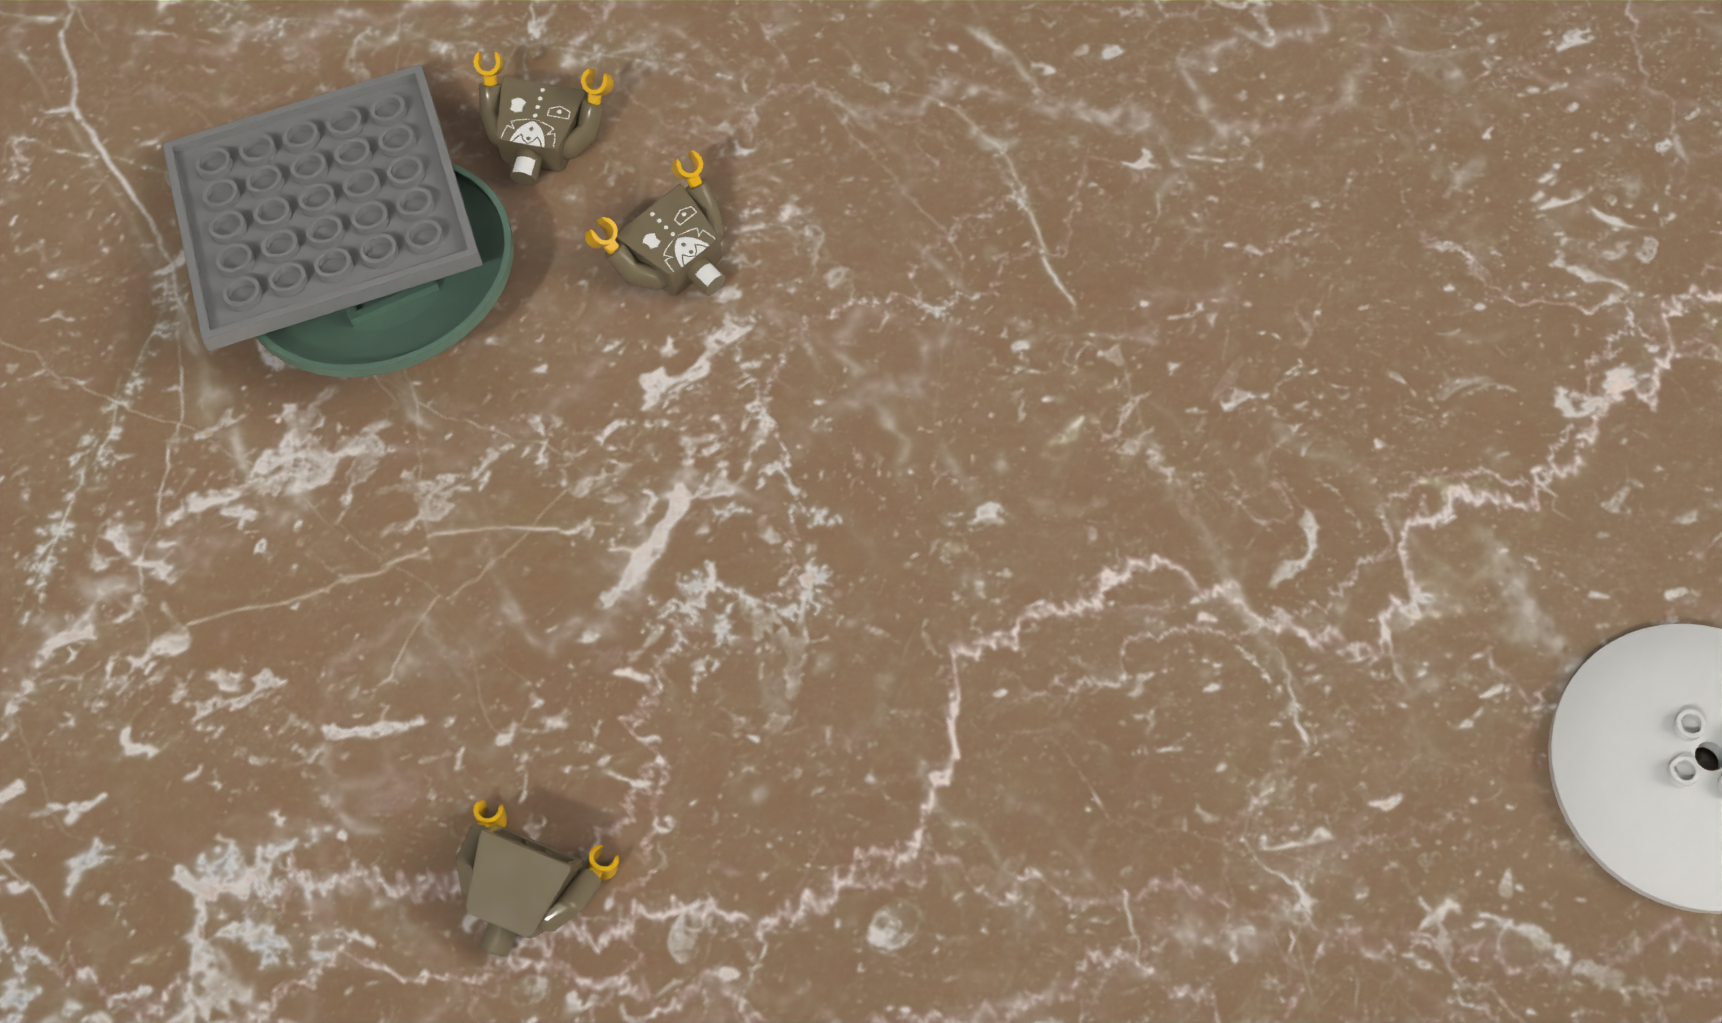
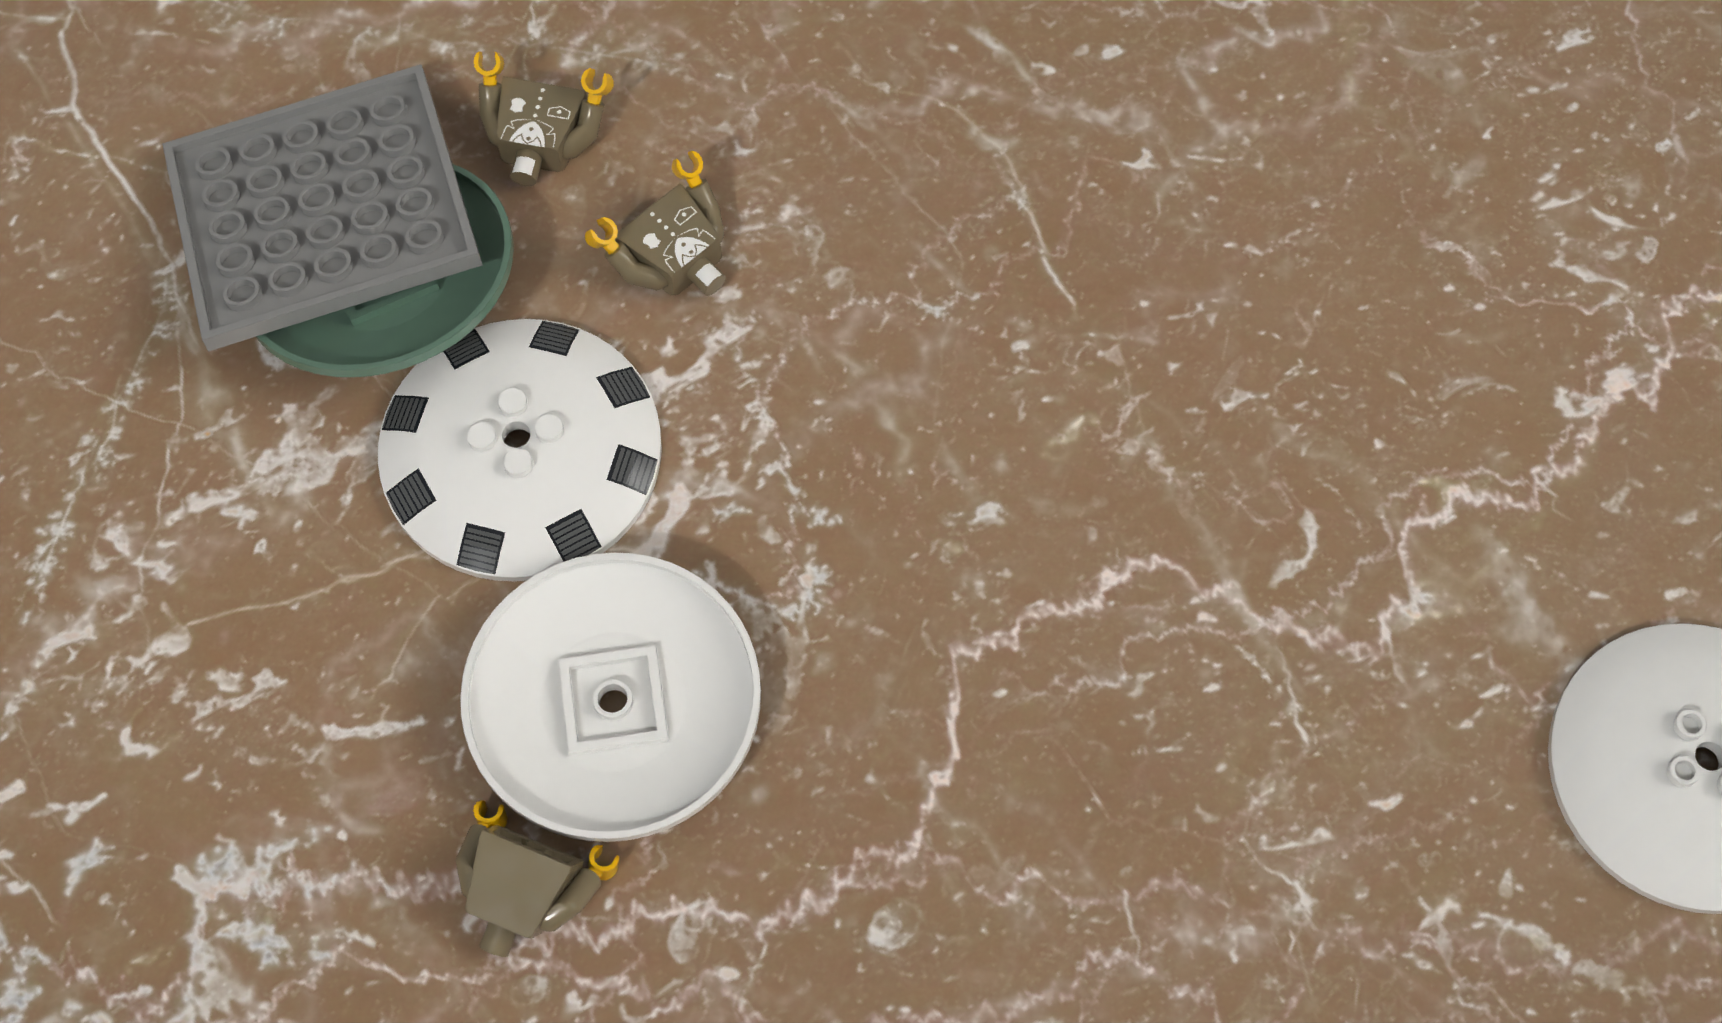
none -> white dish [378,319,662,582]
none -> white dish [460,553,761,842]

